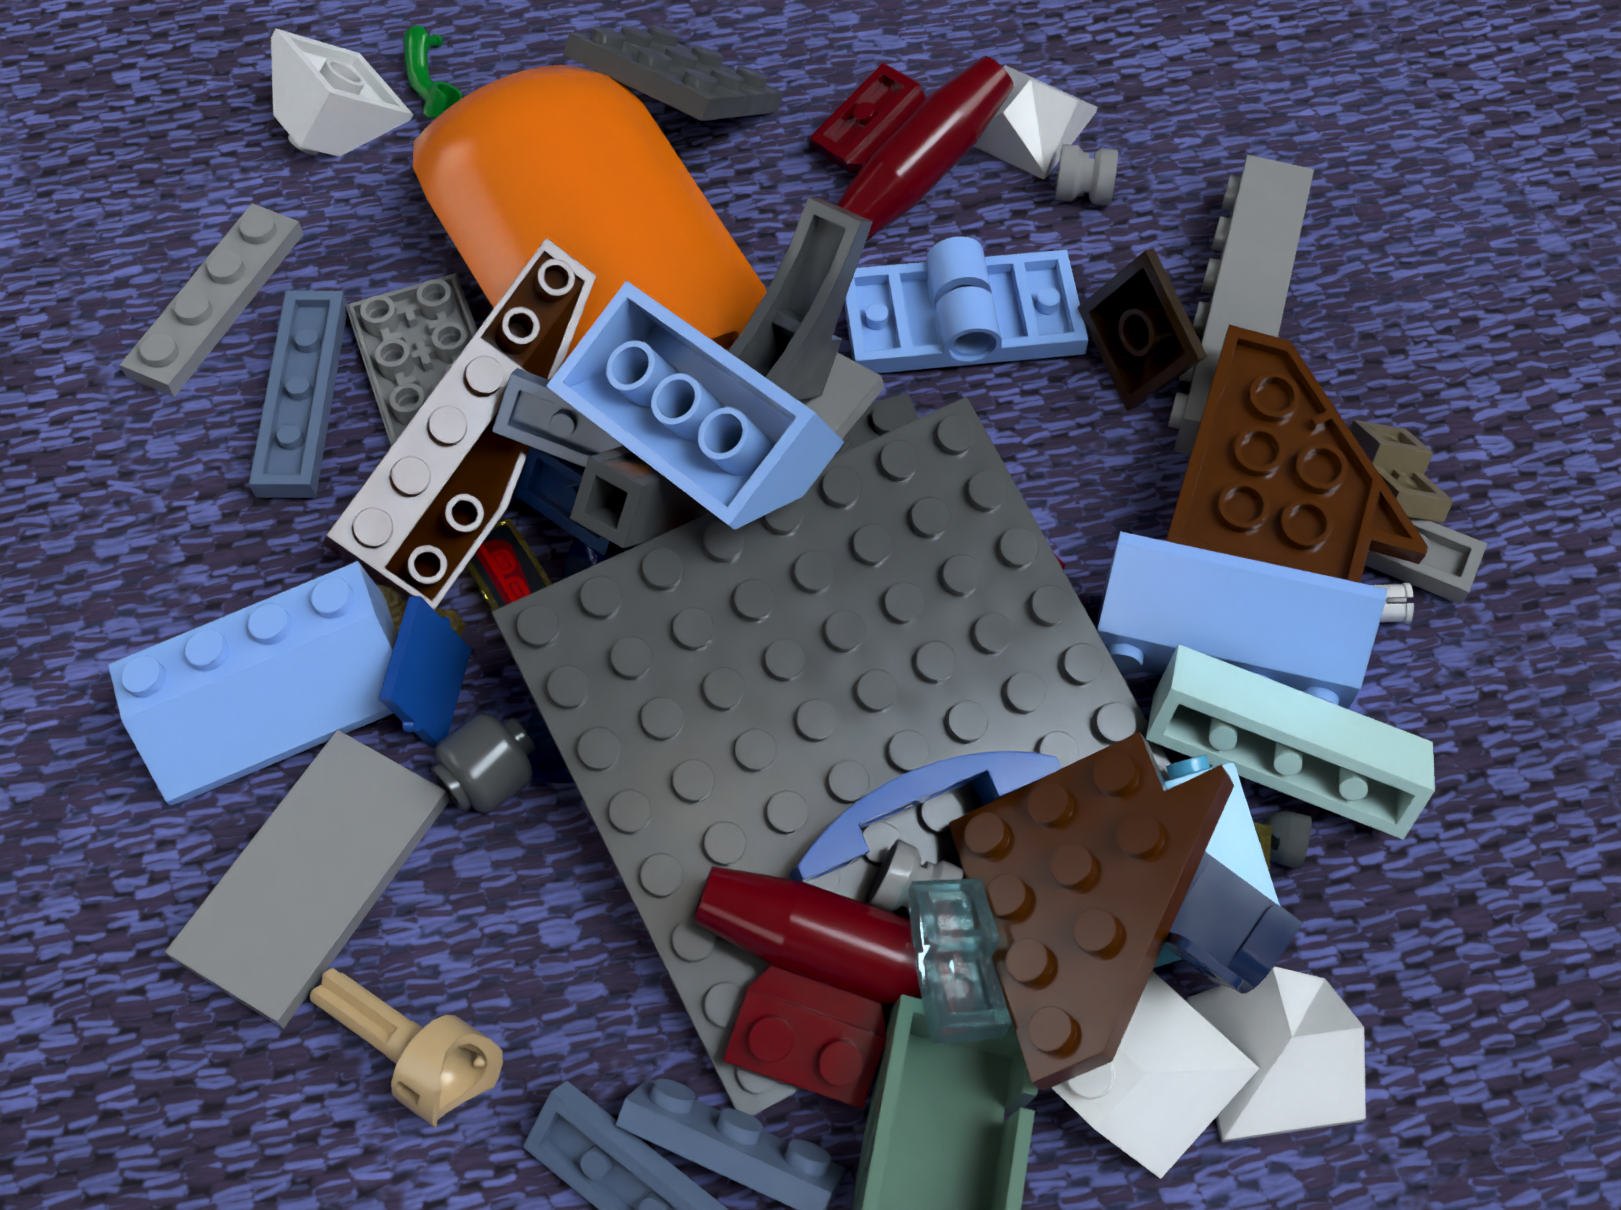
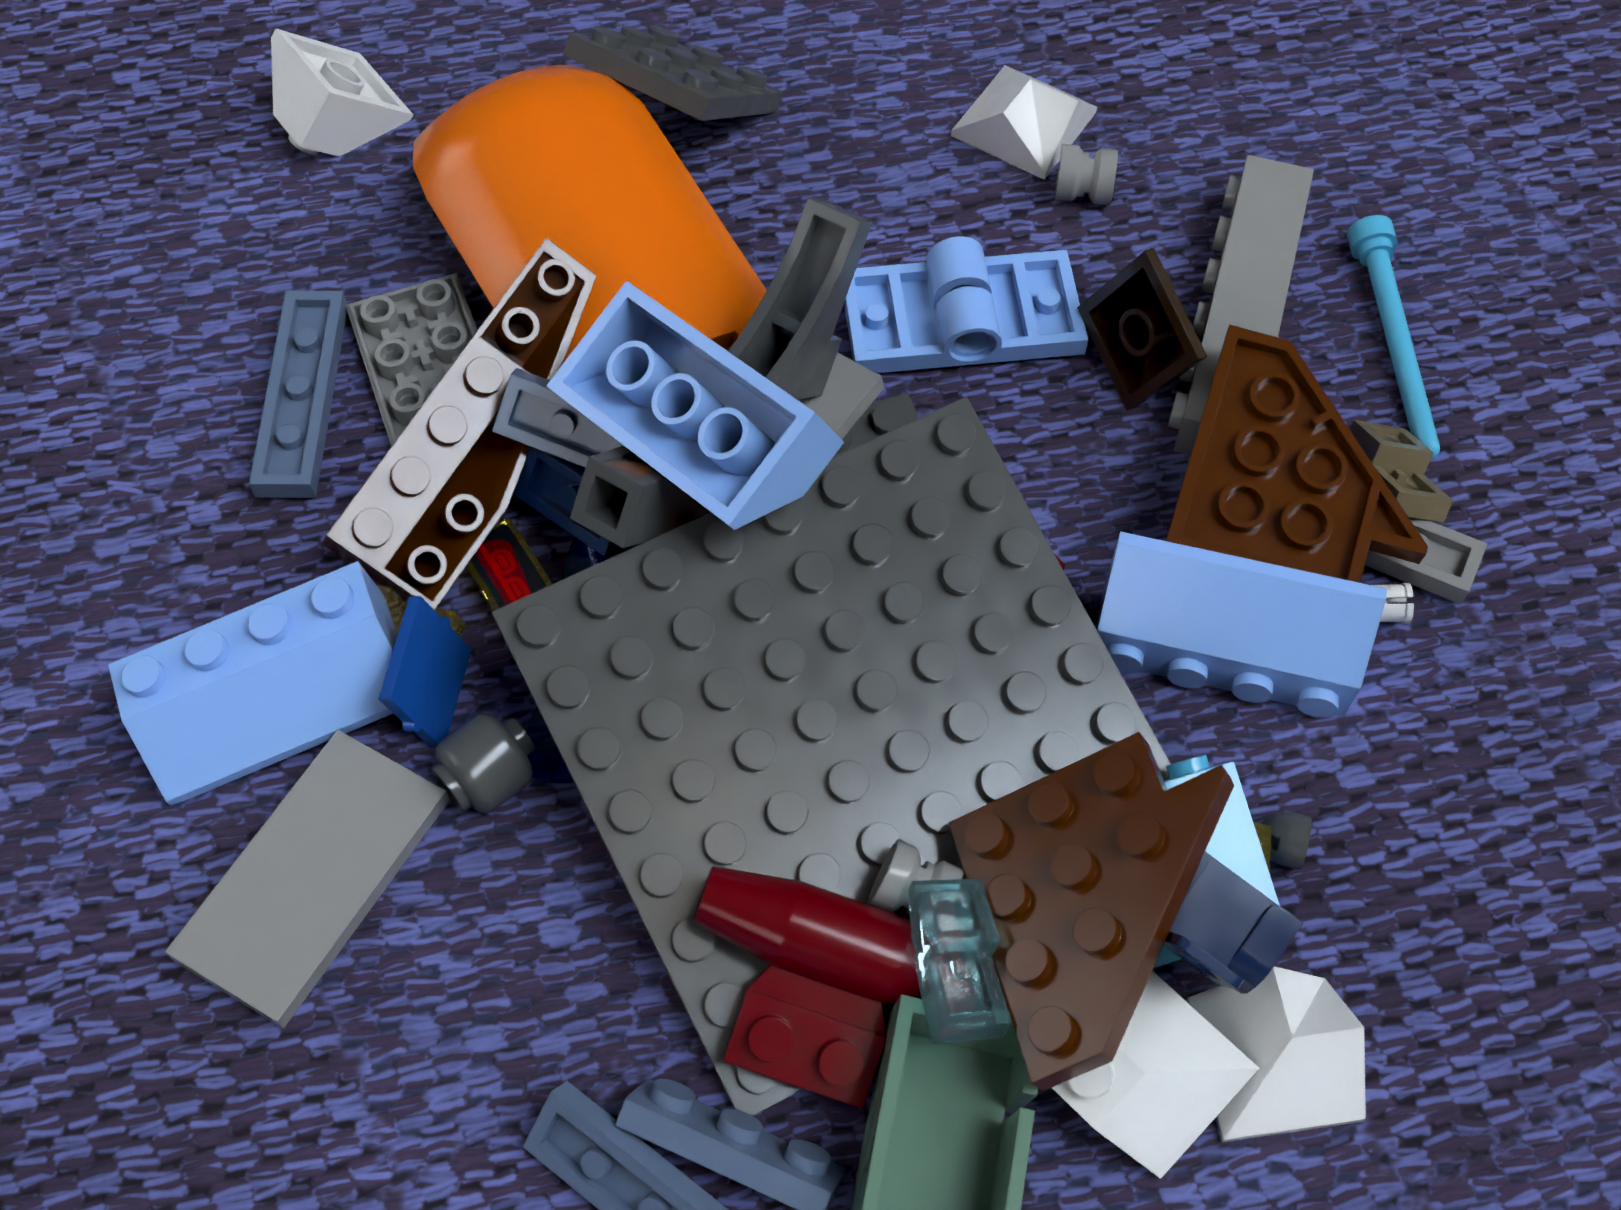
light grey plate [120,203,303,397] -> none
tan piece [310,968,503,1128] -> none
green piece [403,25,462,118] -> none
slope [789,751,1062,883] -> none
dark red plate [809,56,1014,241] -> none
light aqua brick [1146,644,1435,840] -> none
none -> medium azure piece [1347,215,1440,459]

